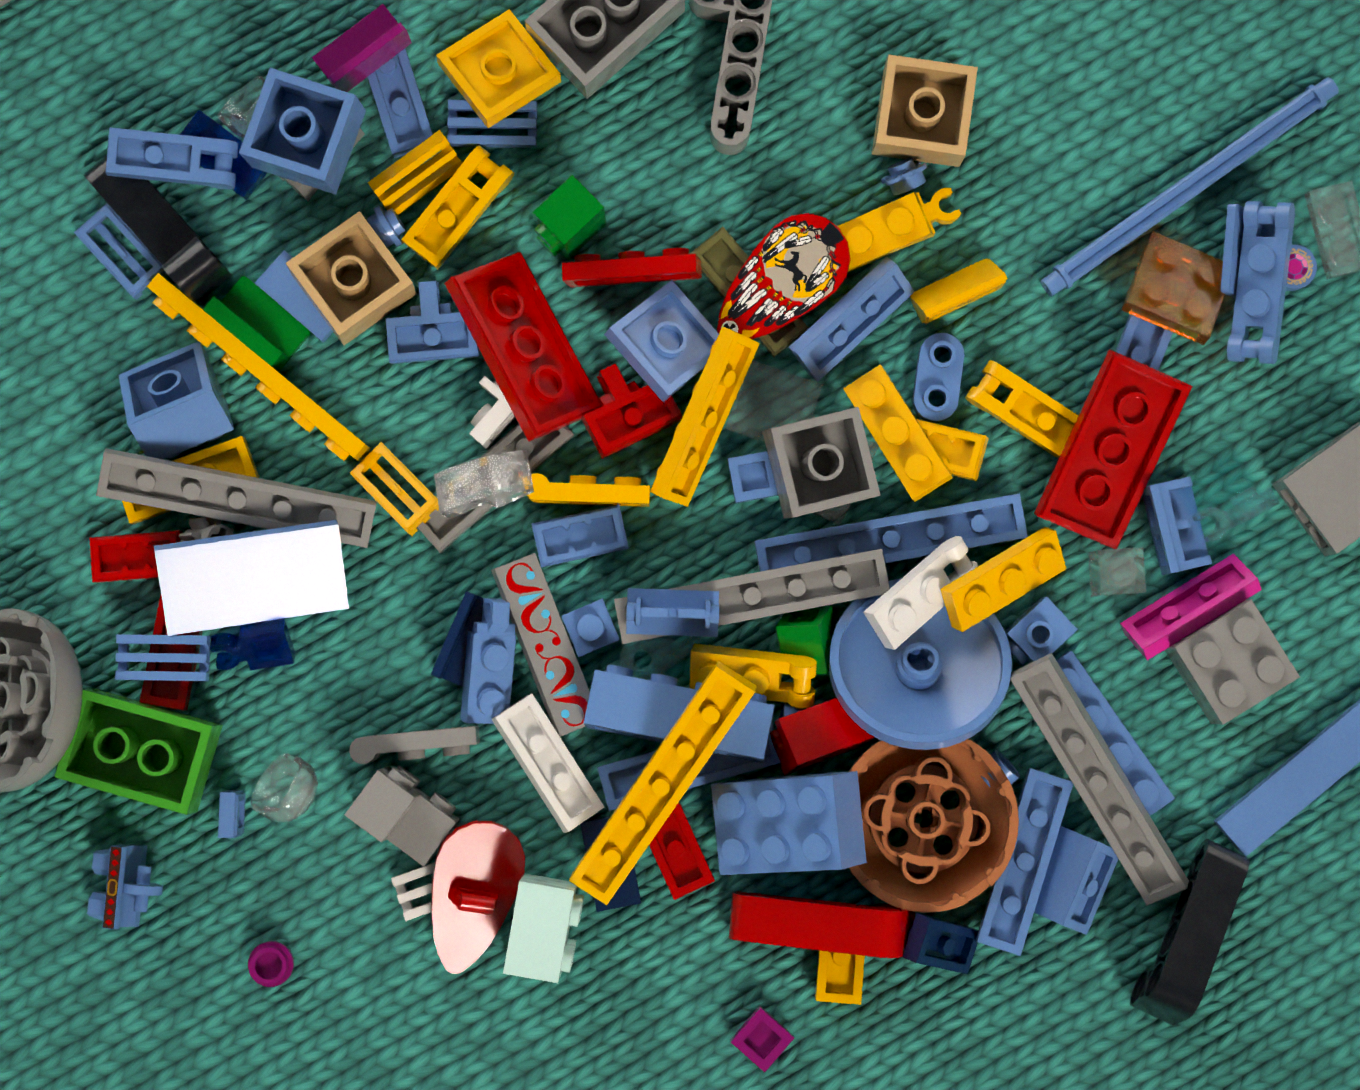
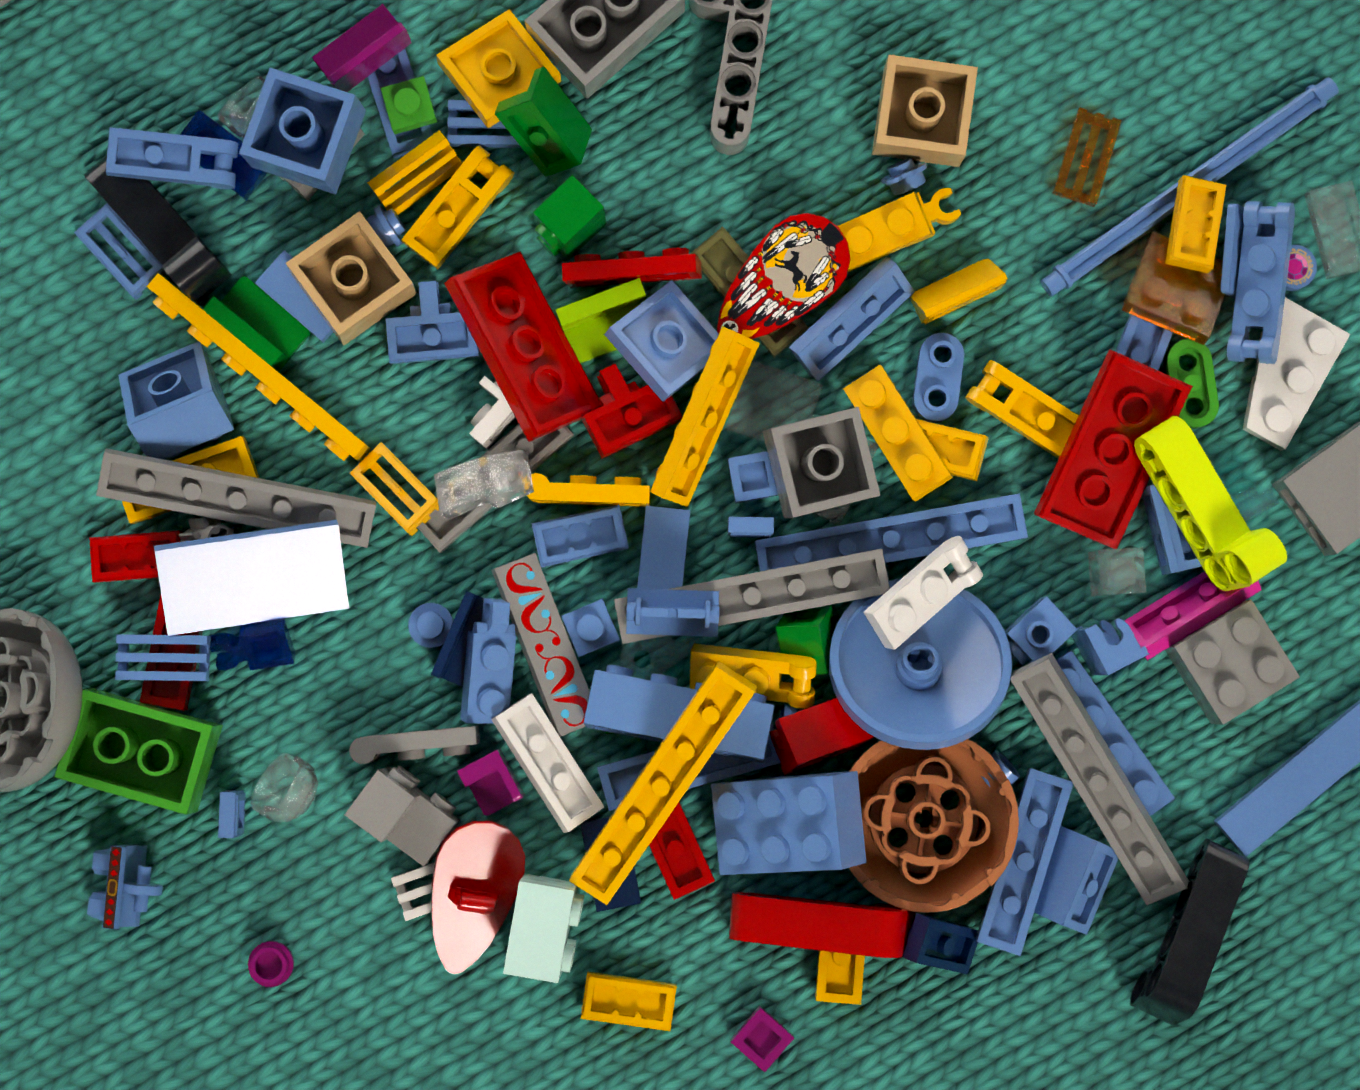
yellow plate [940,527,1067,632] -> none
none -> bright green plate [381,76,438,134]
none -> medium blue plate [408,603,453,648]
none -> magenta panel [457,748,525,816]
none -> green panel [495,67,592,177]
none -> lime panel [555,278,646,364]
none -> yellow plate [581,971,677,1031]
none -> medium blue tile [637,506,690,589]
none -> medium blue tile [727,517,774,538]
none -> clear orange tile [1052,107,1122,207]
none -> medium blue hinge [1071,618,1149,675]
none -> neon yellow beam [1134,416,1287,591]
none -> bright green plate [1164,339,1219,429]
none -> yellow plate [1165,175,1226,273]
none -> white wing [1243,297,1350,451]

